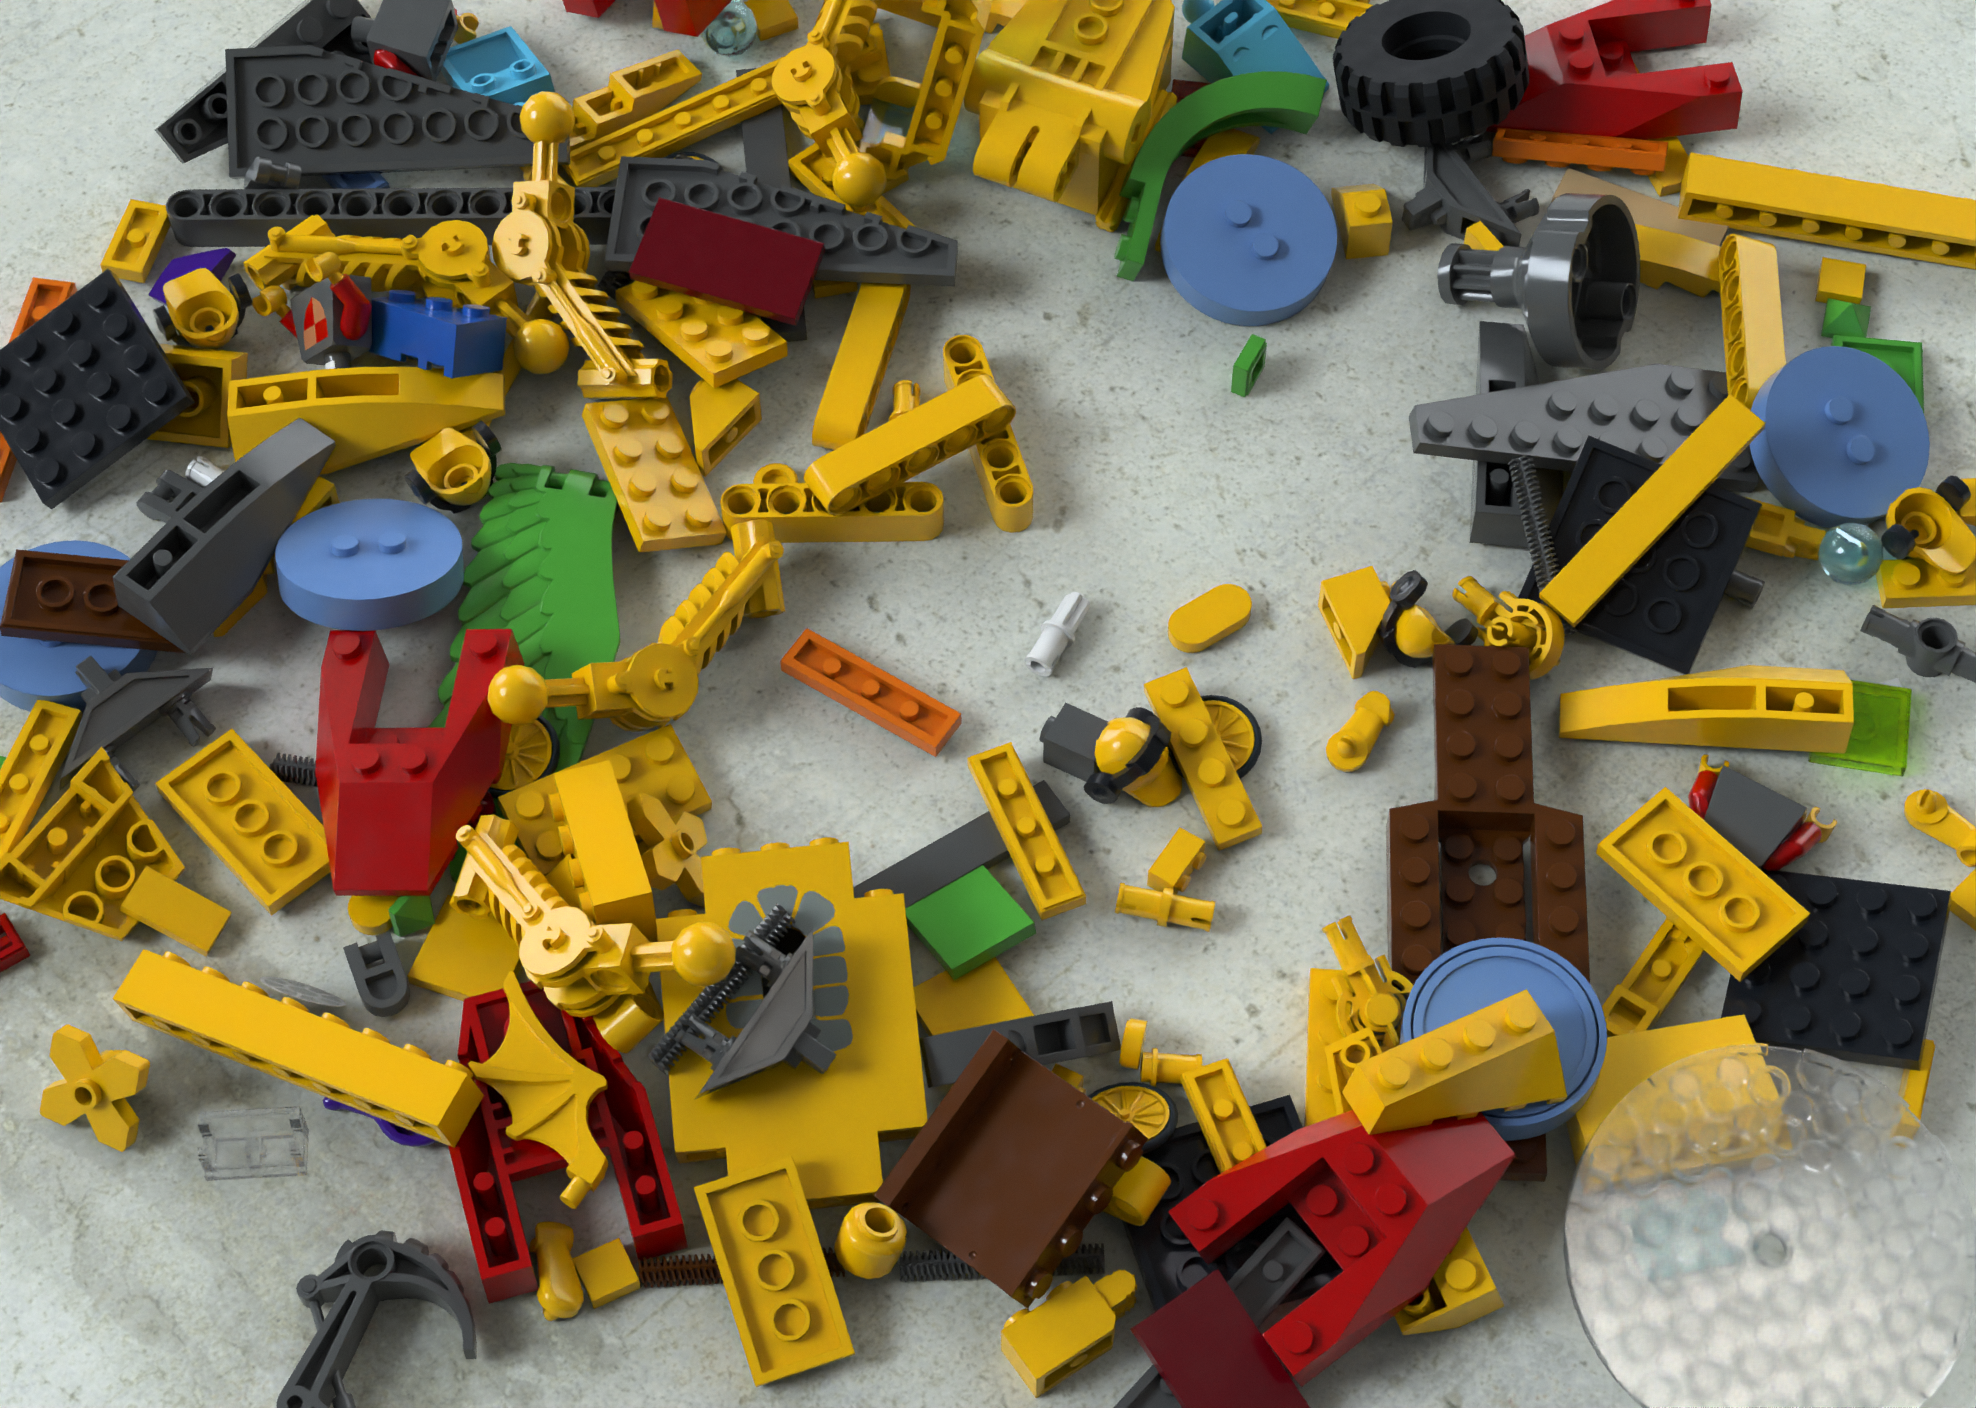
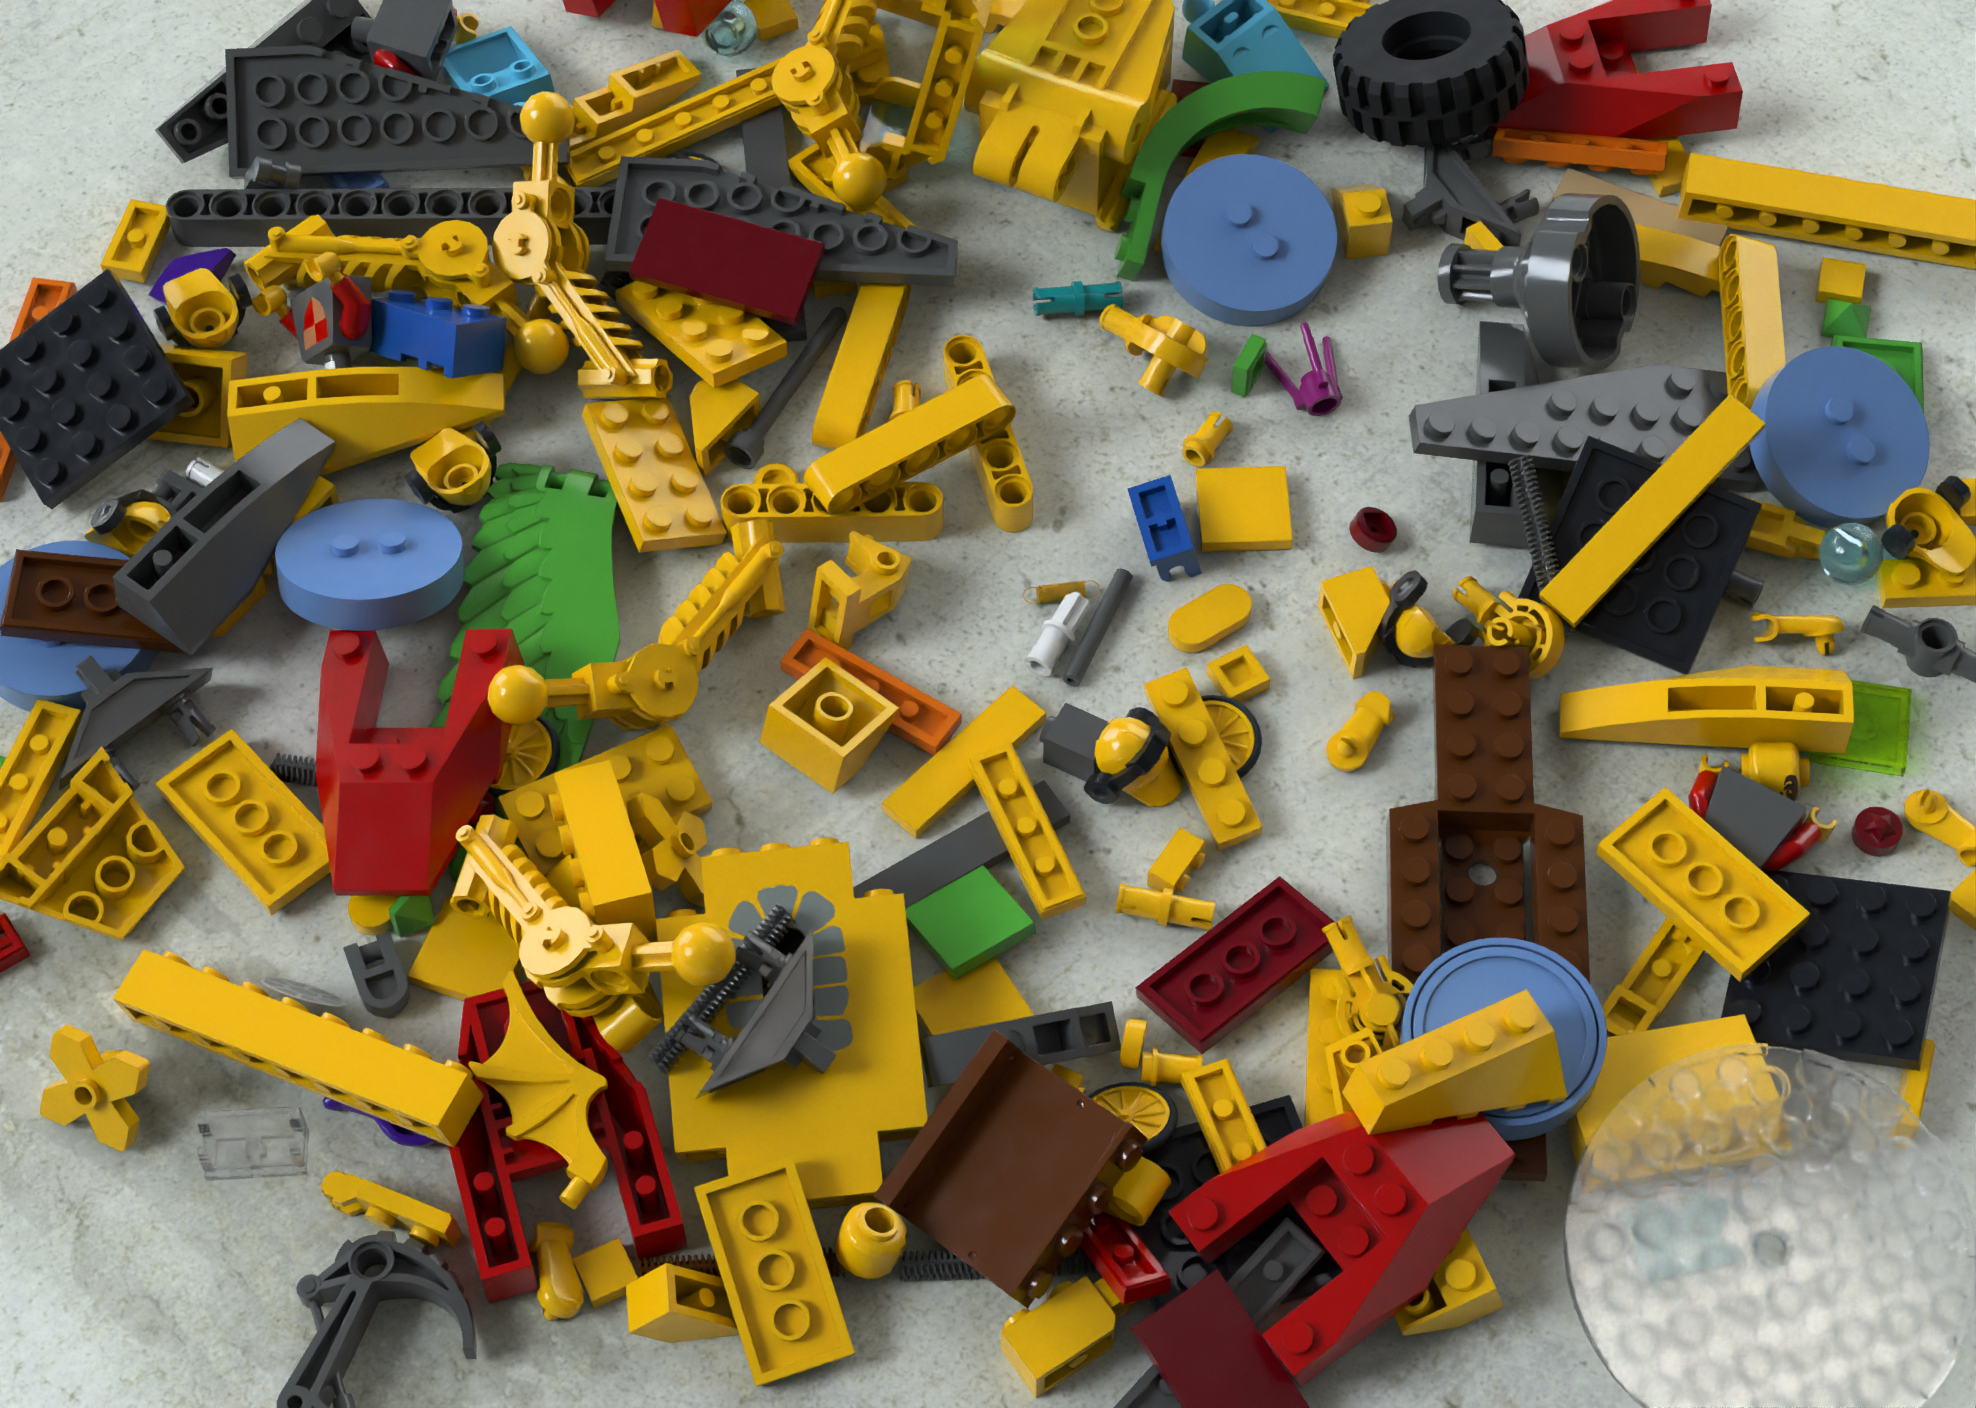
yellow tile [120,866,232,957] -> none
none -> yellow cap [85,489,172,559]
none -> yellow hinge [320,1170,463,1249]
none -> yellow slope [626,1263,739,1343]
none -> dark grey piece [724,307,847,469]
none -> yellow slope [759,657,899,794]
none -> yellow tile [807,531,912,650]
none -> yellow tile [882,685,1046,839]
none -> yellow piece [1023,580,1100,603]
none -> teal pin [1033,281,1123,316]
none -> dark grey piece [1063,568,1133,687]
none -> red tile [1079,1211,1171,1305]
none -> yellow pin [1099,304,1209,397]
none -> blue hinge [1127,475,1202,582]
none -> dark red tile [1135,876,1345,1055]
none -> yellow pin [1182,411,1233,467]
none -> yellow tile [1195,466,1293,552]
none -> yellow tile [1206,645,1270,703]
none -> magenta plant [1265,322,1343,416]
none -> dark red tile [1349,507,1397,553]
none -> yellow head [1741,742,1810,801]
none -> yellow piece [1750,611,1844,656]
none -> dark red tile [1852,807,1903,856]

